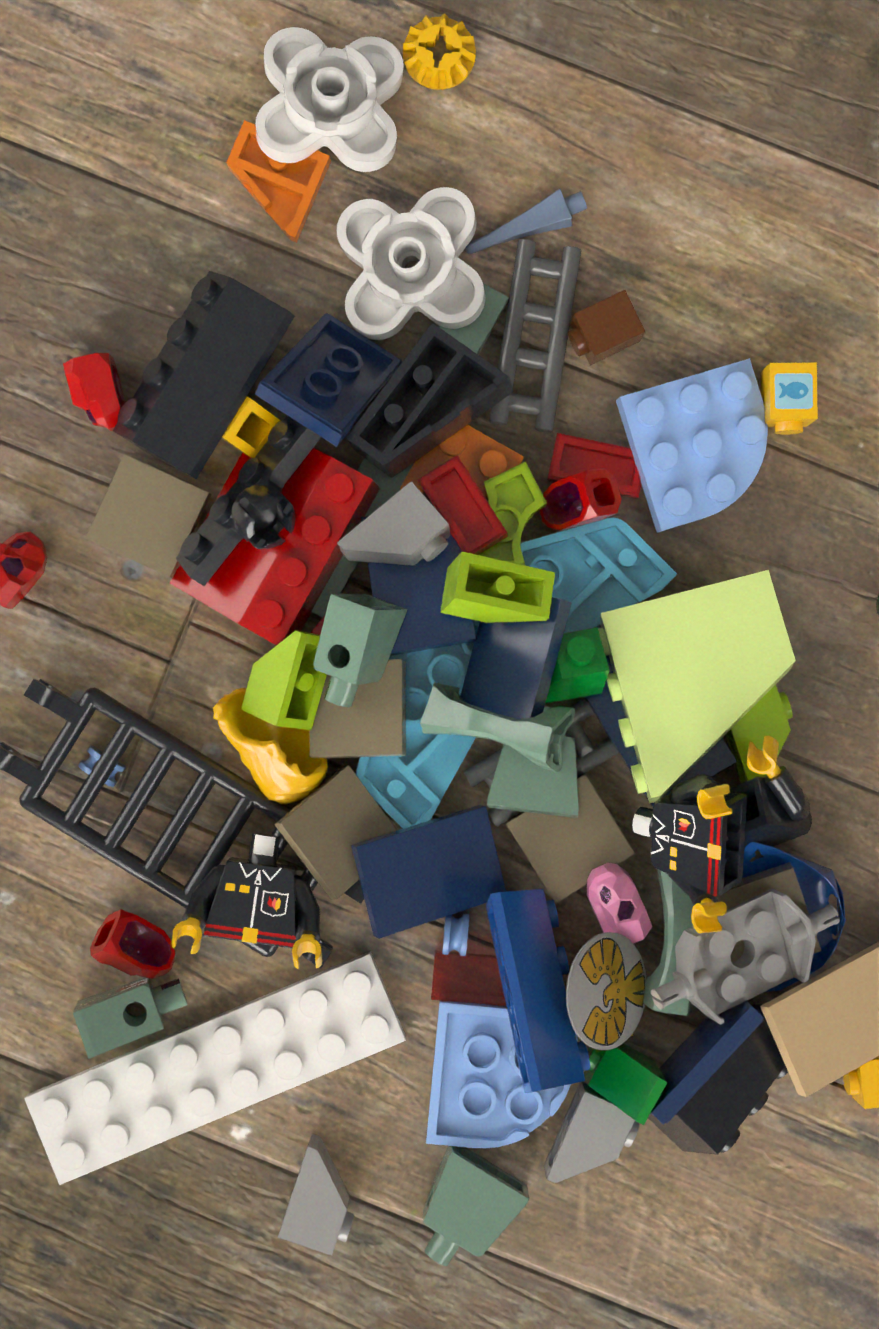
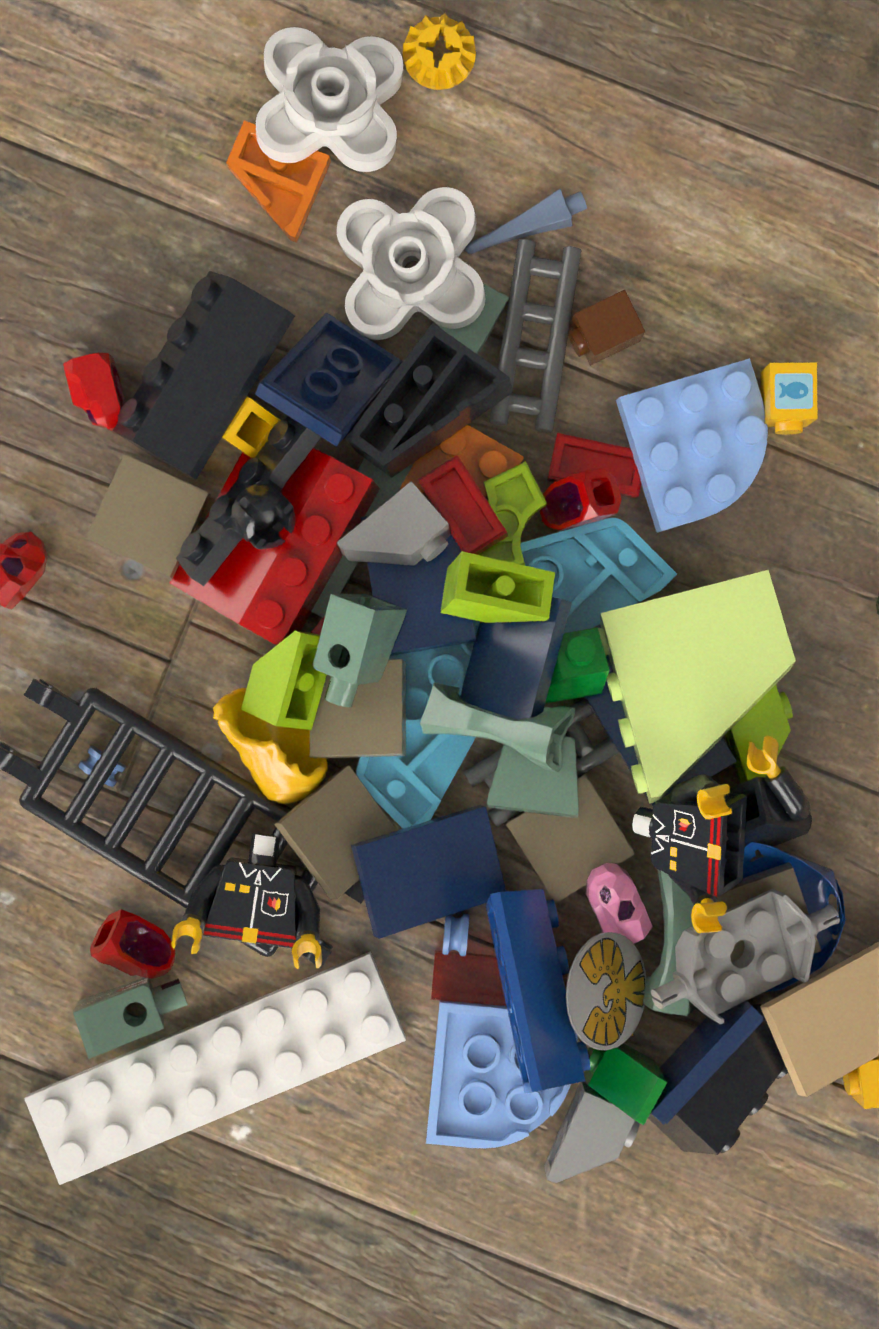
light grey slope [278,1134,354,1256] -> none
sand green torso [423,1146,529,1266] -> none

